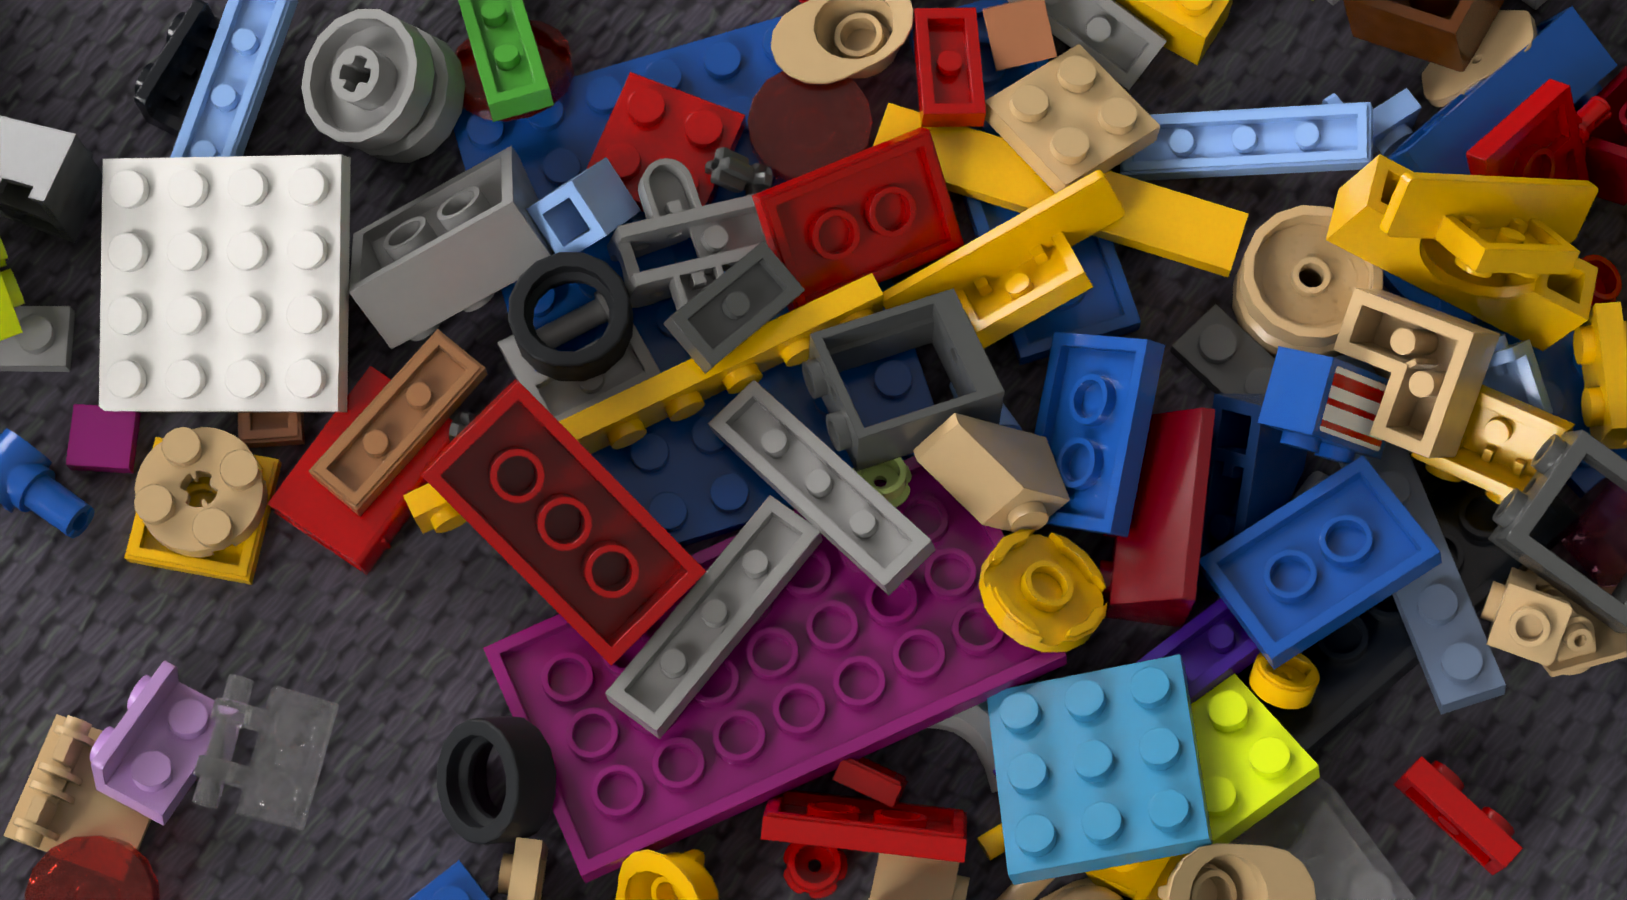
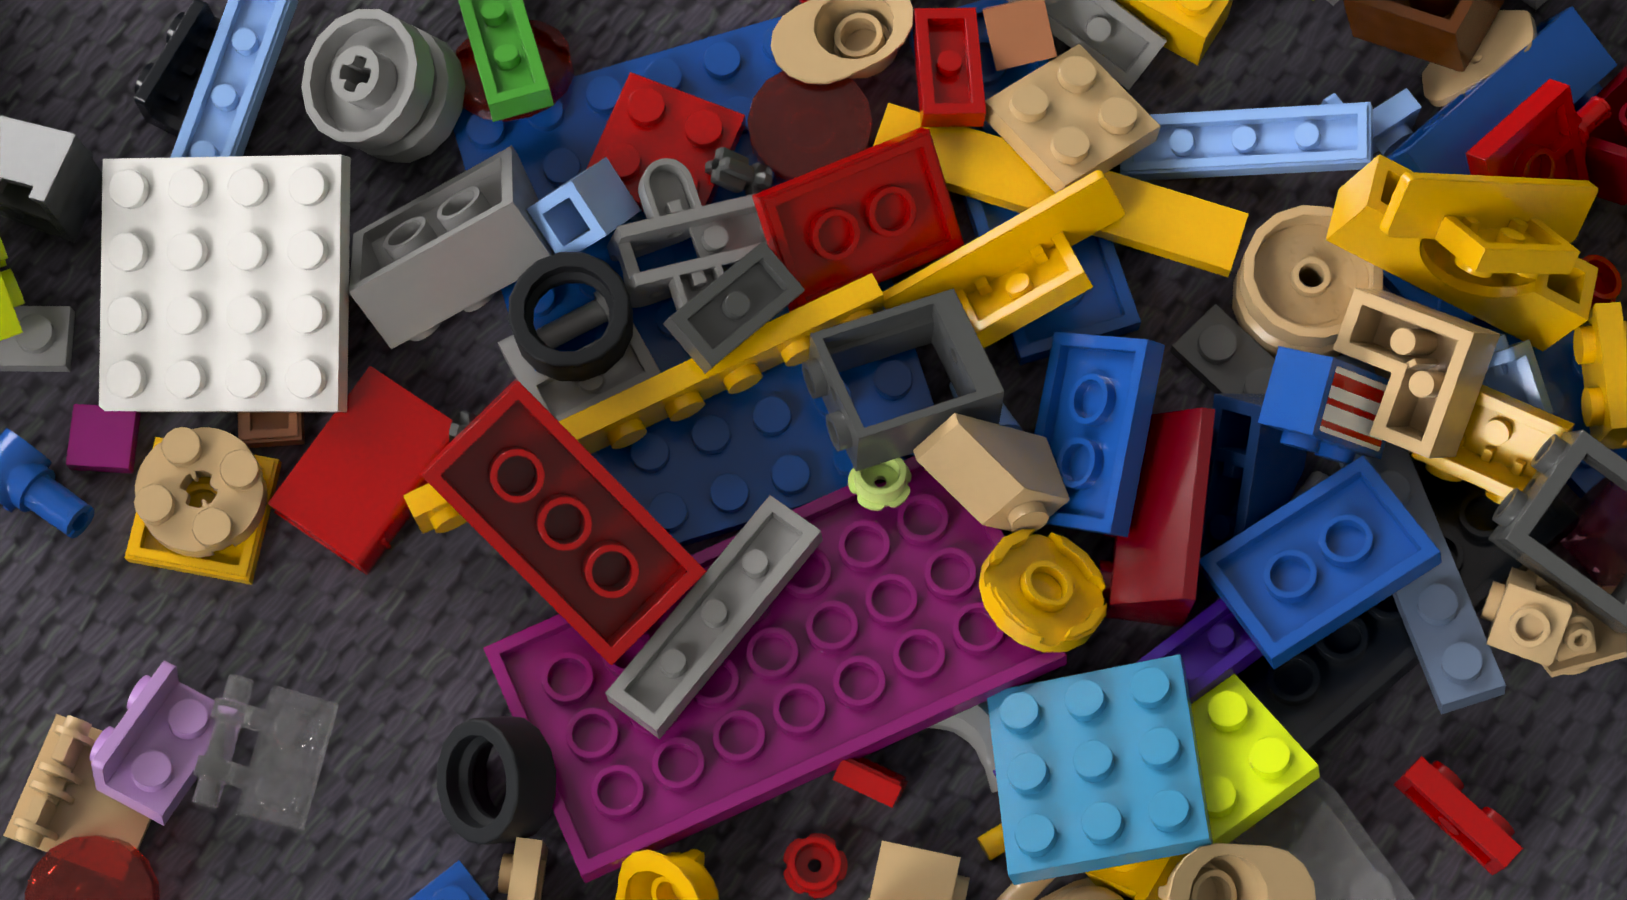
medium nougat tile [309,329,488,516] -> none
light grey plate [708,380,936,596] -> none
red tile [761,790,967,863] -> none
yellow tile [1249,652,1320,709] -> none

